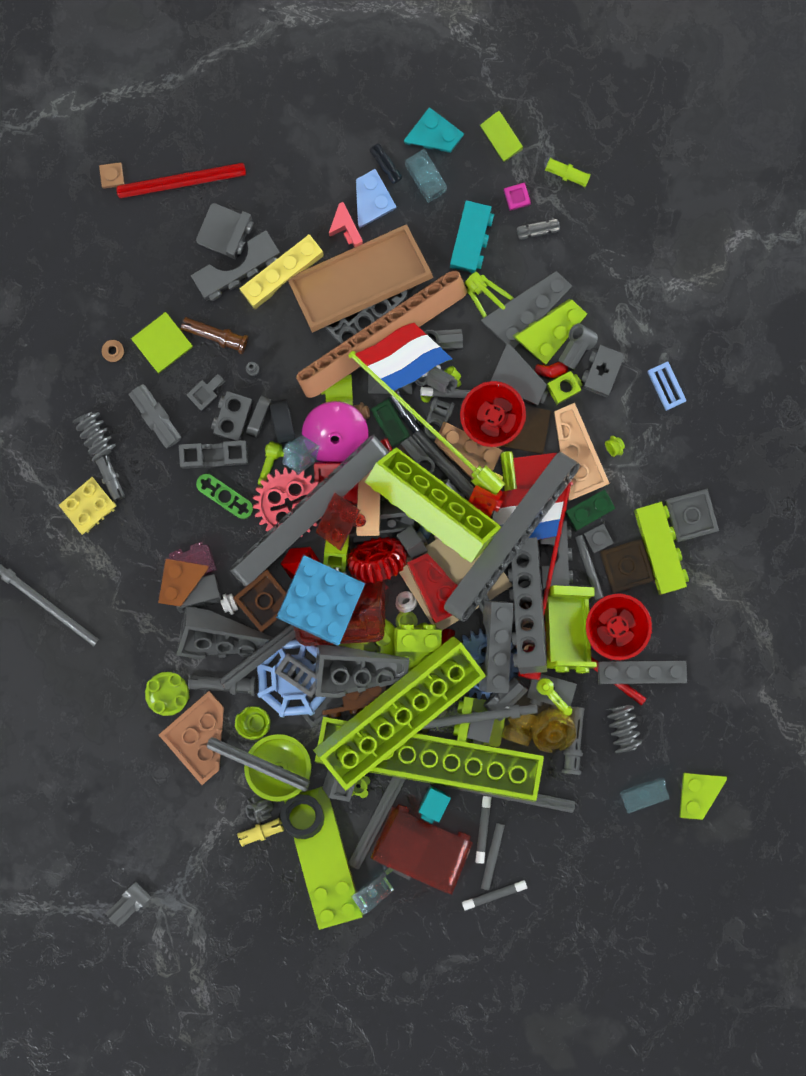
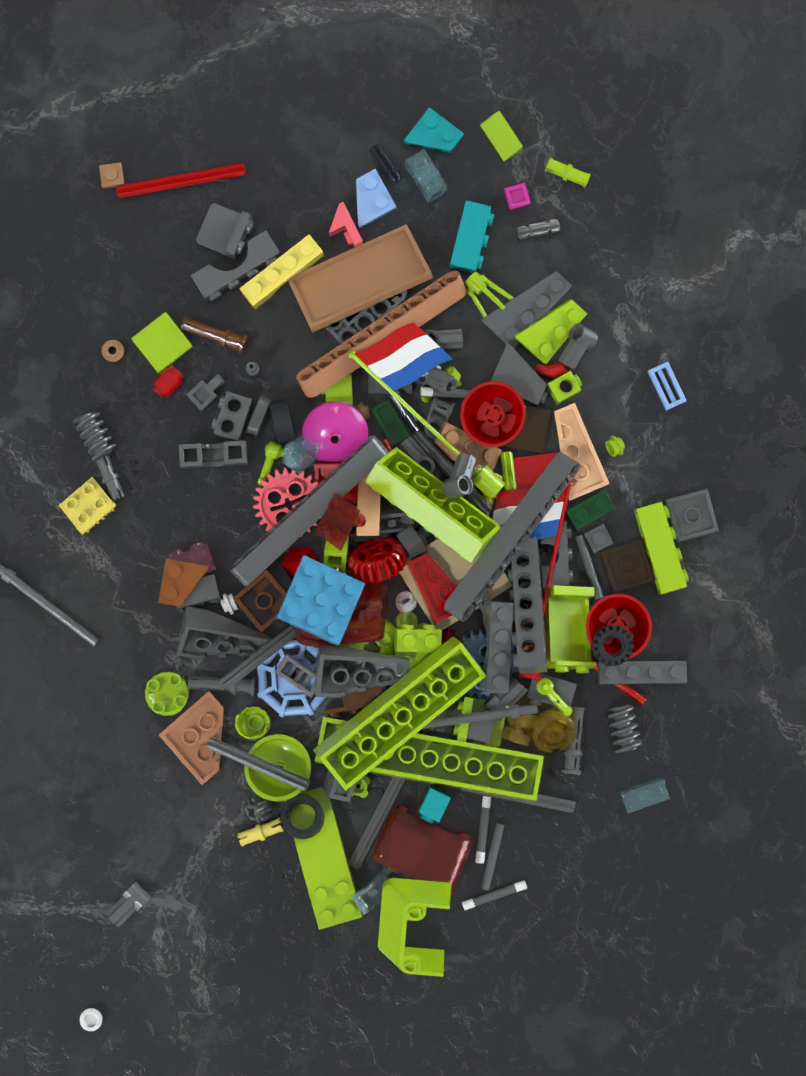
dark grey piece [128,384,182,449] -> none
bright green beam [196,474,253,519] -> none
red bracket [468,485,504,518] -> none
dark grey brick [581,345,625,398] -> none
lime wing [680,773,727,820] -> none
none -> white plate [80,1008,102,1031]
none -> red brick [152,365,184,398]
none -> lime windscreen [378,878,451,977]
none -> dark grey piece [443,453,476,499]
none -> black tyre [592,625,634,666]

